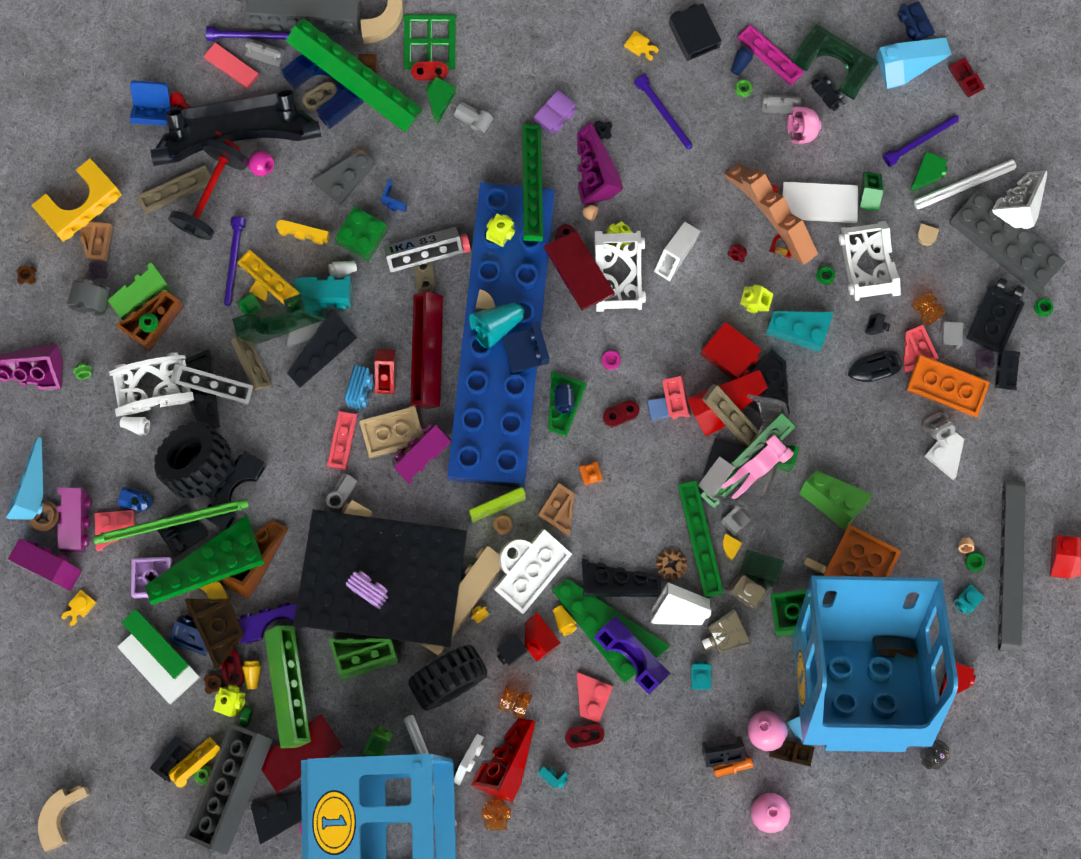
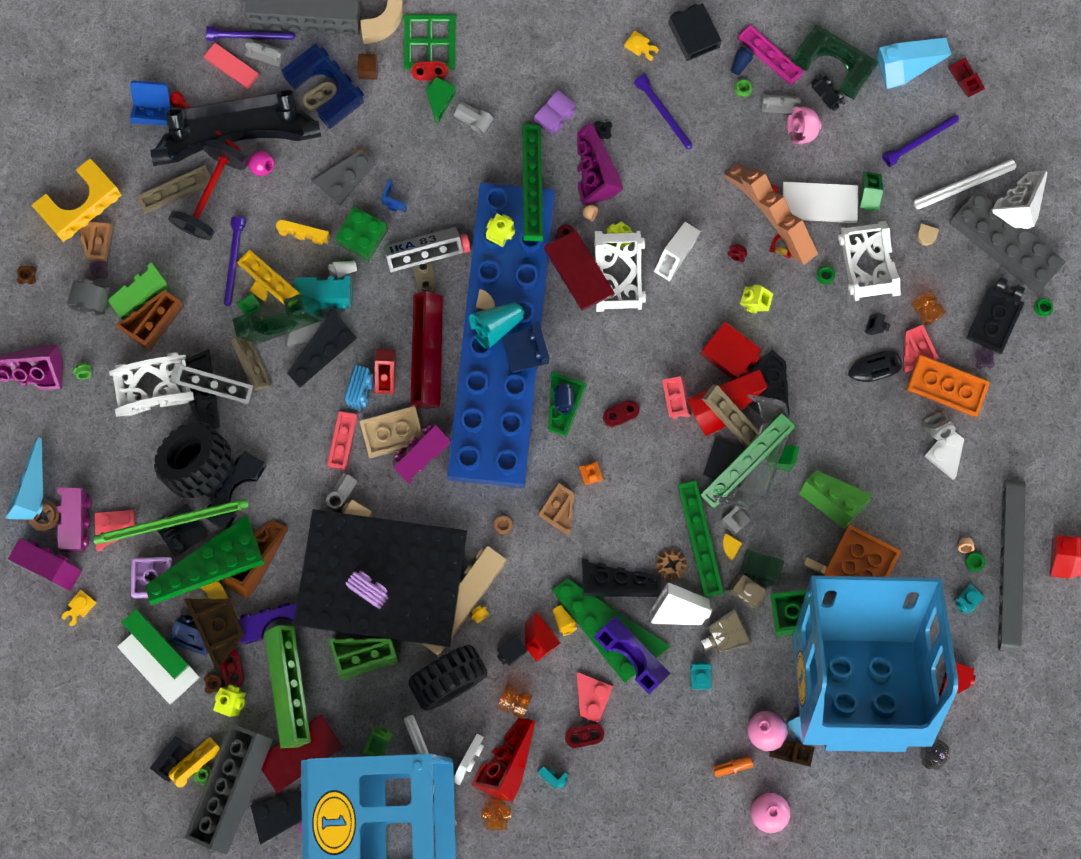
tan arch [38,785,91,851] -> none
blue rock [118,487,153,512] -> none
white cone [120,416,150,436] -> none
green plate [139,313,158,333] -> none
green tile [239,706,253,727] -> none
yellow cone [242,660,262,689] -> none
green brick [286,18,423,132] -> none
lime tile [469,487,526,523] -> none
white plate [493,529,572,614] -> none
dark pink tile [602,350,621,370] -> none
medium blue tile [647,398,669,420] -> none
white sticker [698,457,735,497] -> none
black hinge [702,736,745,767] -> none
bright pink flag [721,434,794,500] -> none
teal wedge [765,311,834,352] -> none
dark brown slope [872,636,918,658] -> none
dark blue bracket [898,1,935,41] -> none
green slope [910,152,948,191] -> none
light grey panel [940,322,963,349] -> none
black hinge [995,350,1020,390] -> none

